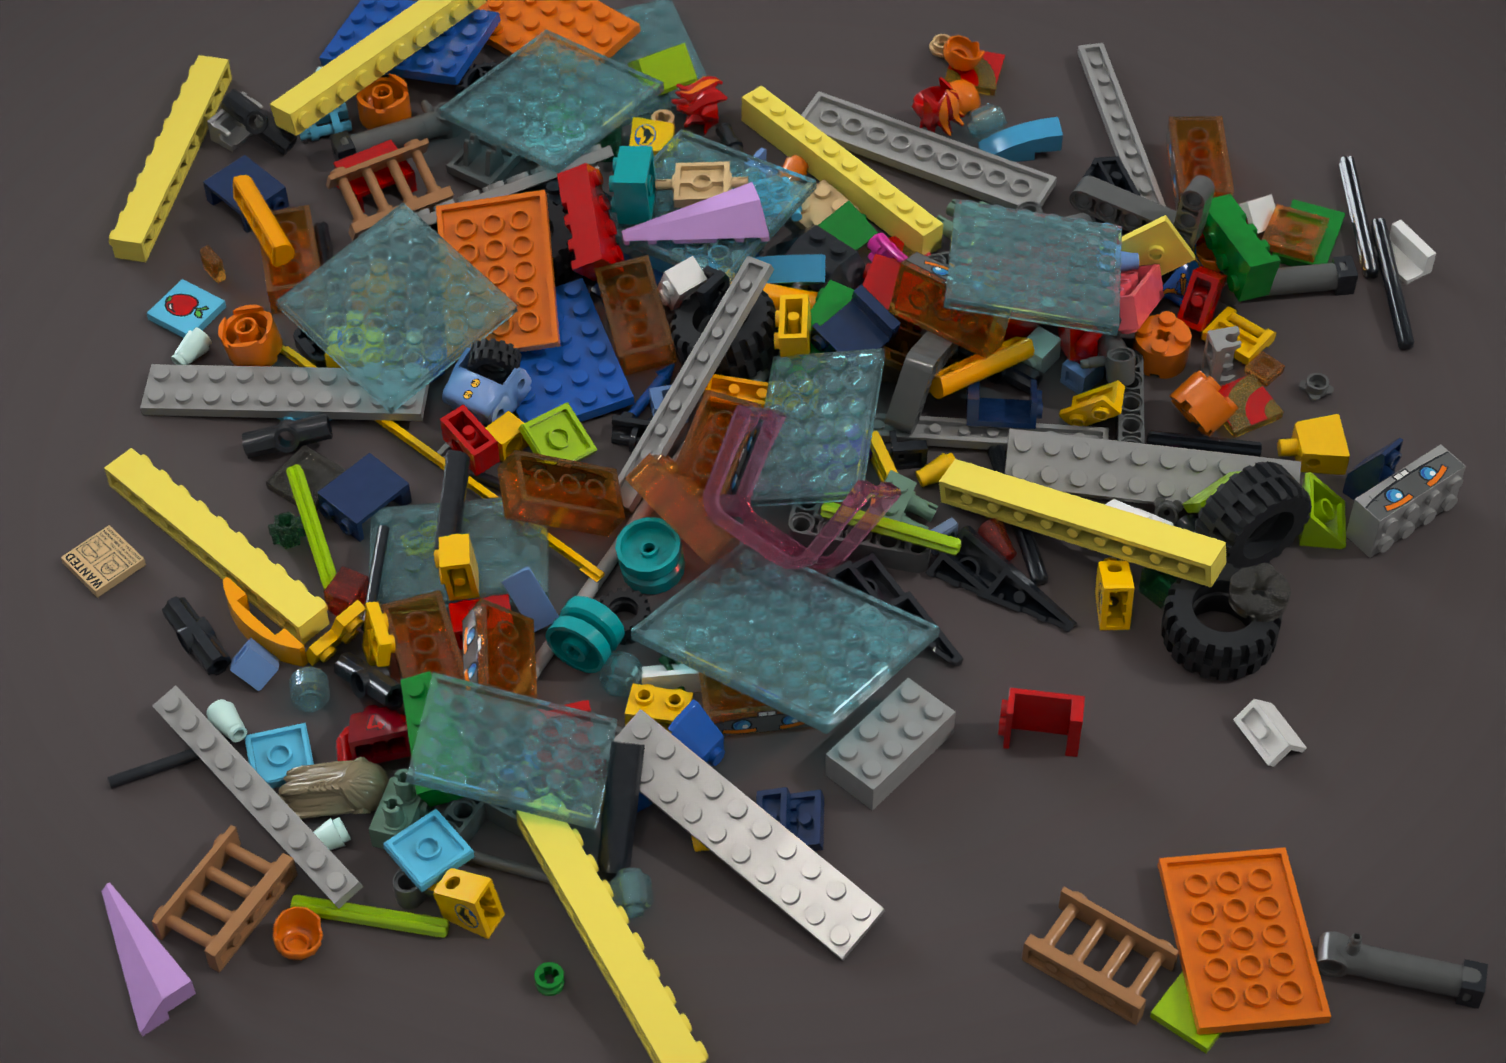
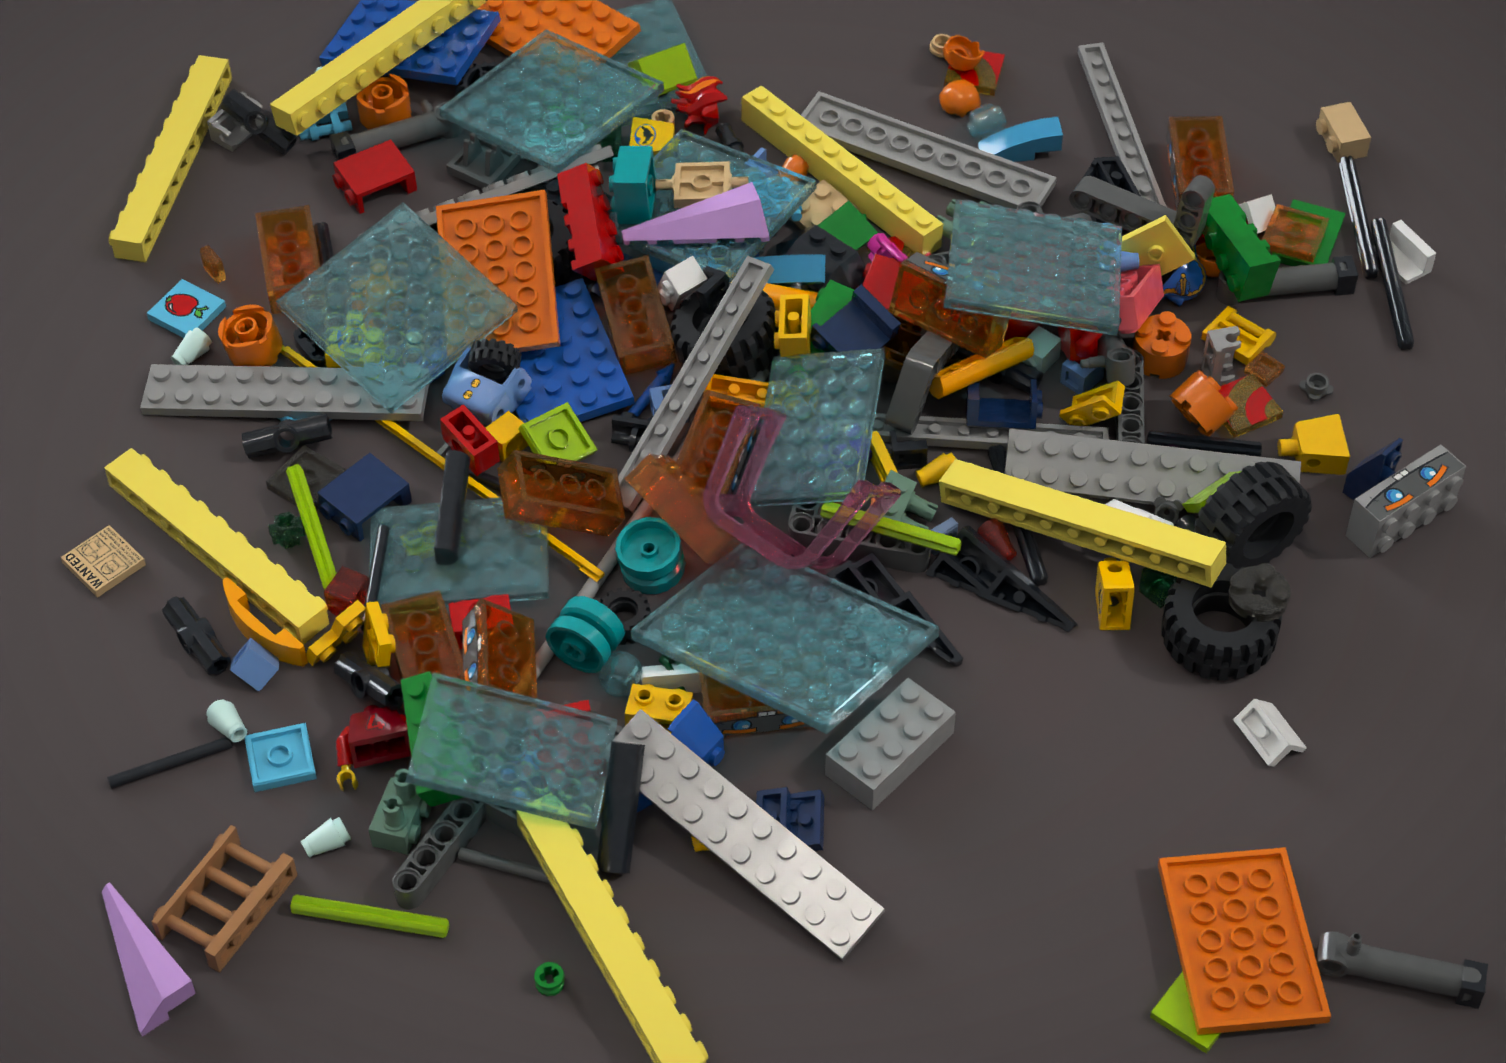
light grey plate [152,685,363,909] -> none
dark blue panel [203,155,289,233] -> none
light orange brick [233,175,295,267] -> none
orange hair [273,906,323,960] -> none
dark tan hair [278,757,389,819] -> none
clear light blue head [289,667,330,712] -> none
medium nougat fence [326,138,454,242] -> none
medium azure tile [383,809,475,892] -> none
yellow torso [425,868,505,939] -> none
yellow brick [434,534,480,601] -> none
medium blue slope [501,566,559,633] -> none
clear light blue head [610,868,654,918] -> none
red hair [911,77,964,136] -> none
red panel [998,687,1085,757] -> none
medium nougat fence [1022,887,1179,1025] -> none
red brick [1177,266,1227,332] -> none
lime slope [1299,472,1346,549] -> none
none -> tan brick [1316,102,1371,162]

